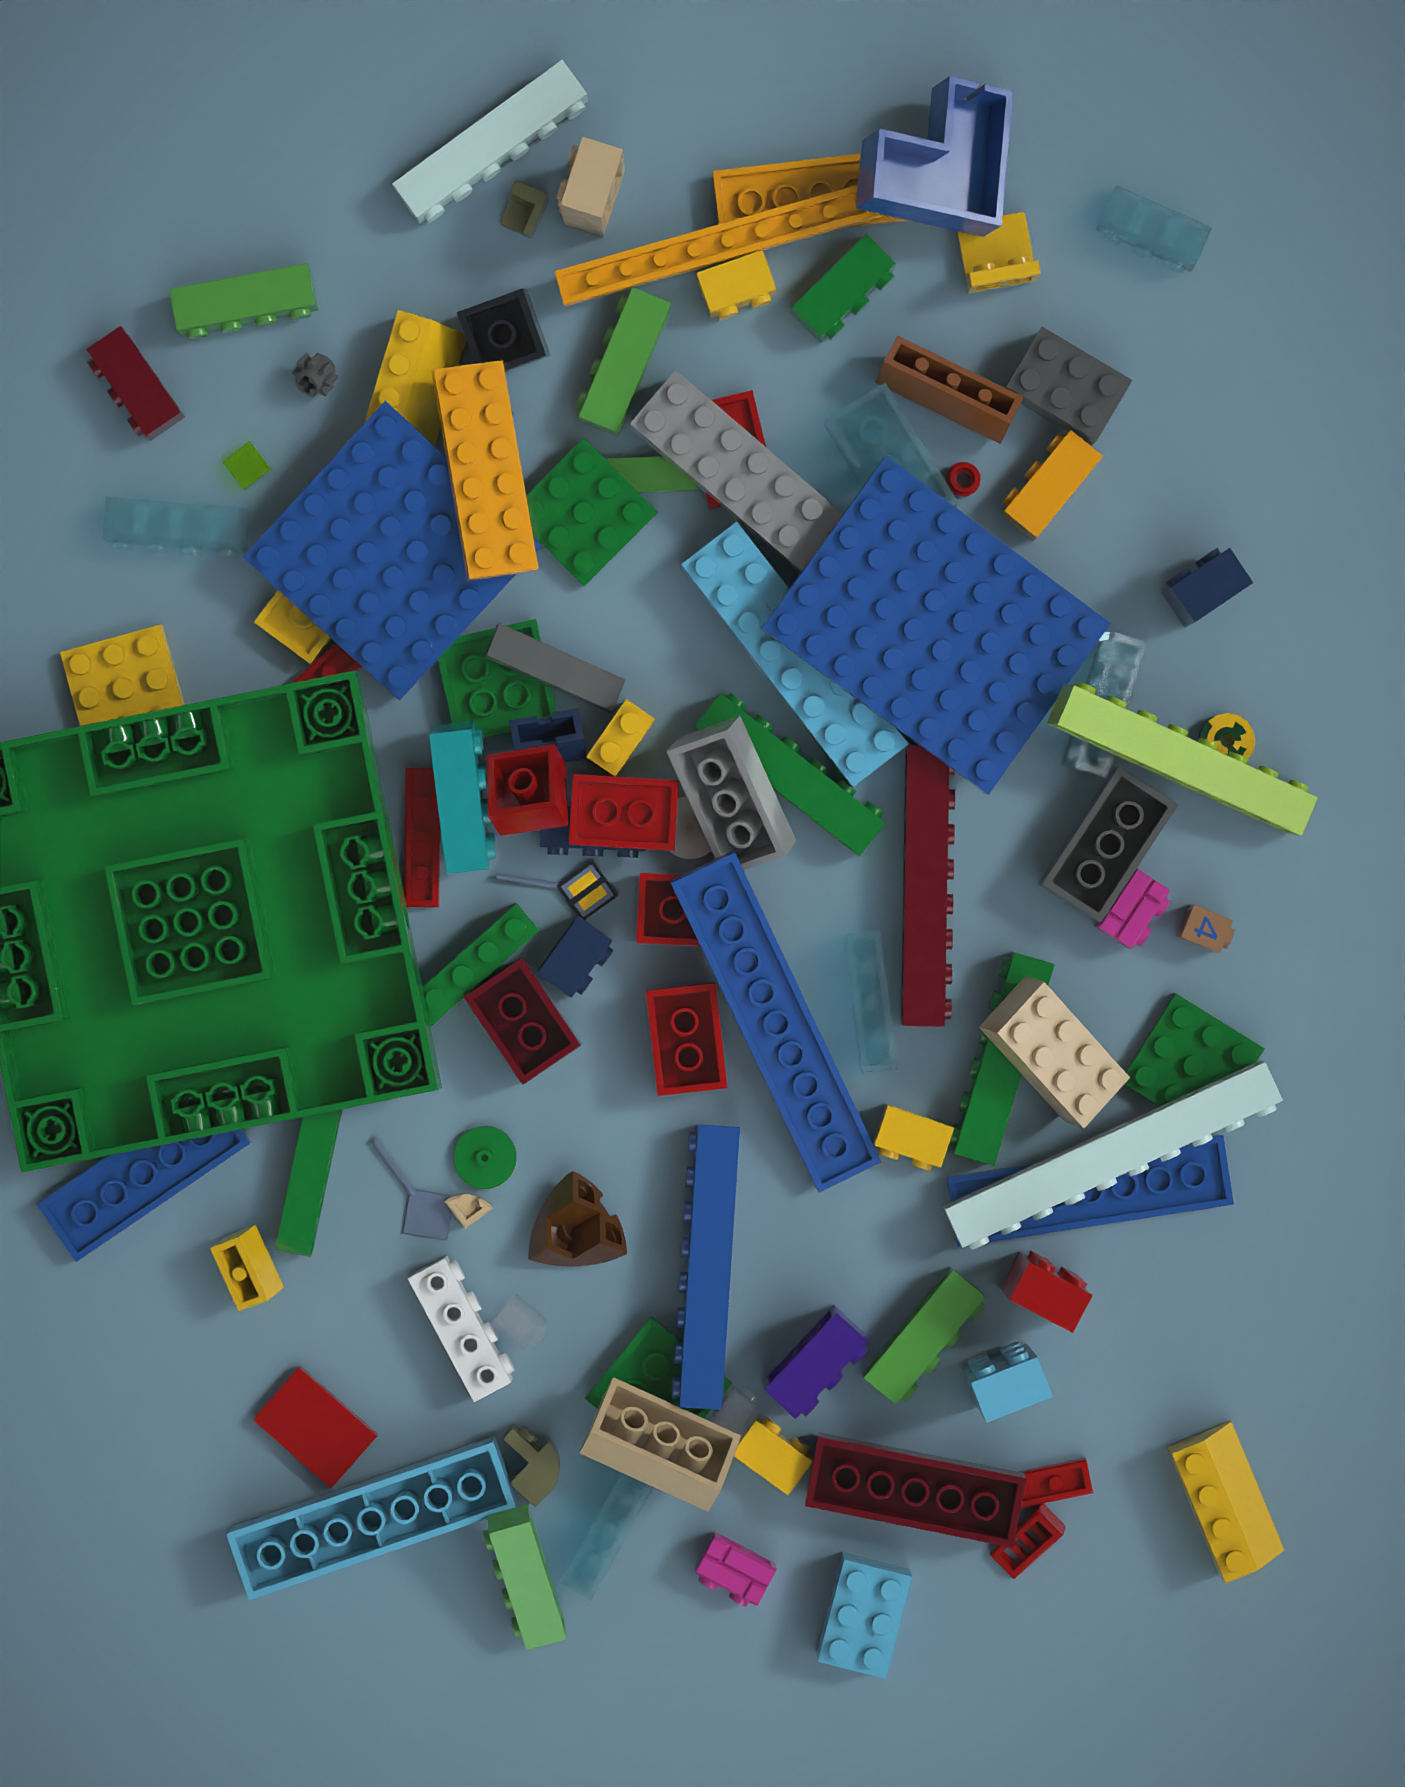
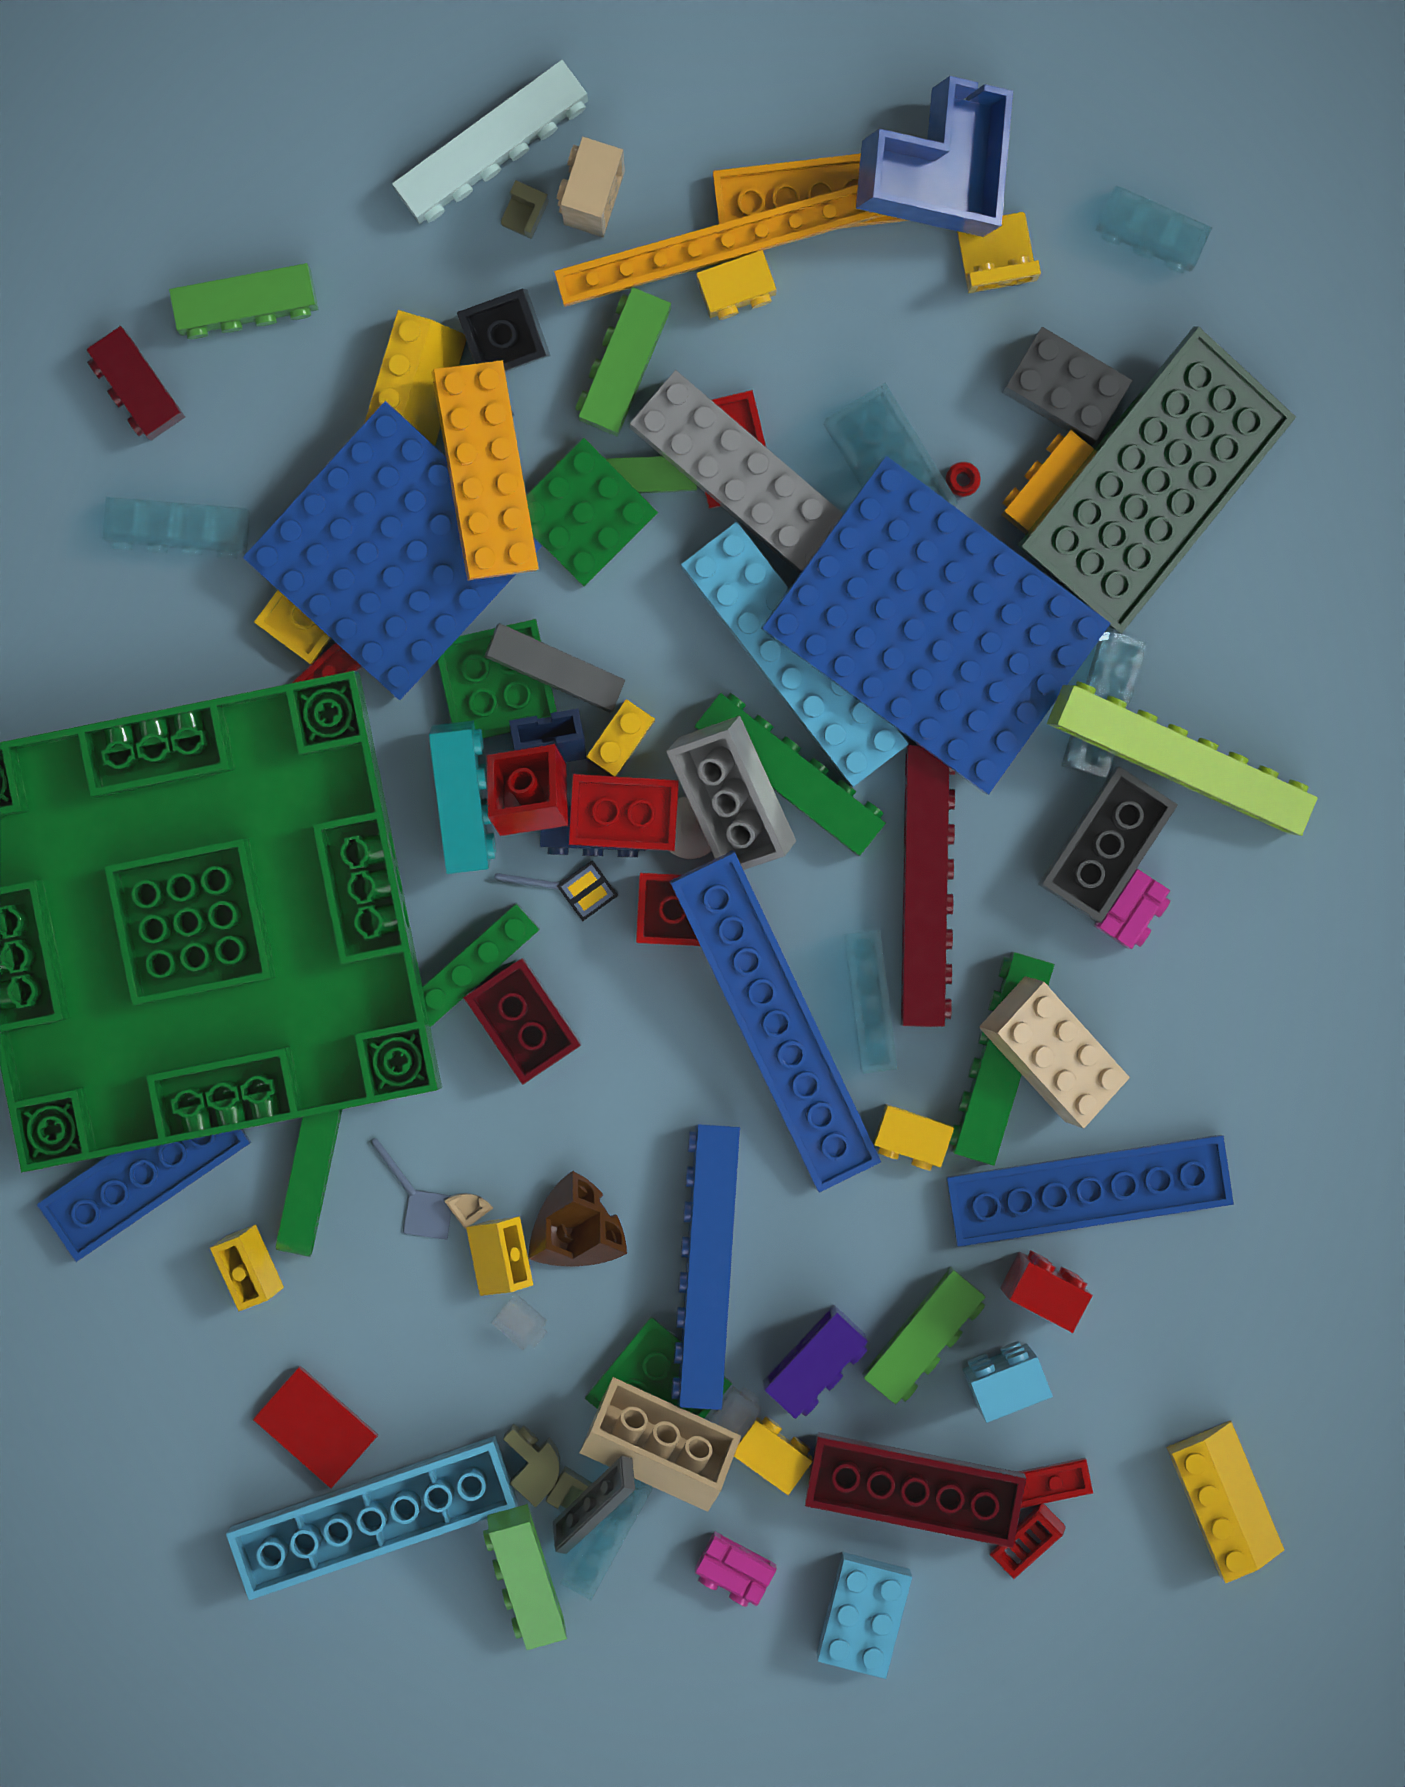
yellow plate [60,624,185,726] -> none
clear neon green tile [222,441,272,491] -> none
dark grey gear [292,352,338,397] -> none
red tile [404,767,440,907] -> none
white brick [408,1255,515,1402] -> none
green piece [454,1126,517,1189] -> none
dark blue brick [537,915,613,998] -> none
red brick [646,982,728,1096] -> none
green brick [791,233,896,342] -> none
dark orange brick [875,335,1024,444] -> none
light aqua brick [942,1061,1283,1250] -> none
green plate [1124,993,1265,1135] -> none
dark blue brick [1162,547,1253,628] -> none
medium nougat brick [1176,904,1235,953] -> none
yellow piece [1198,713,1255,759] -> none
none -> yellow brick [466,1216,533,1296]
none -> olive panel [546,1466,592,1509]
none -> dark grey tile [553,1456,635,1554]
none -> plate [1017,326,1296,634]

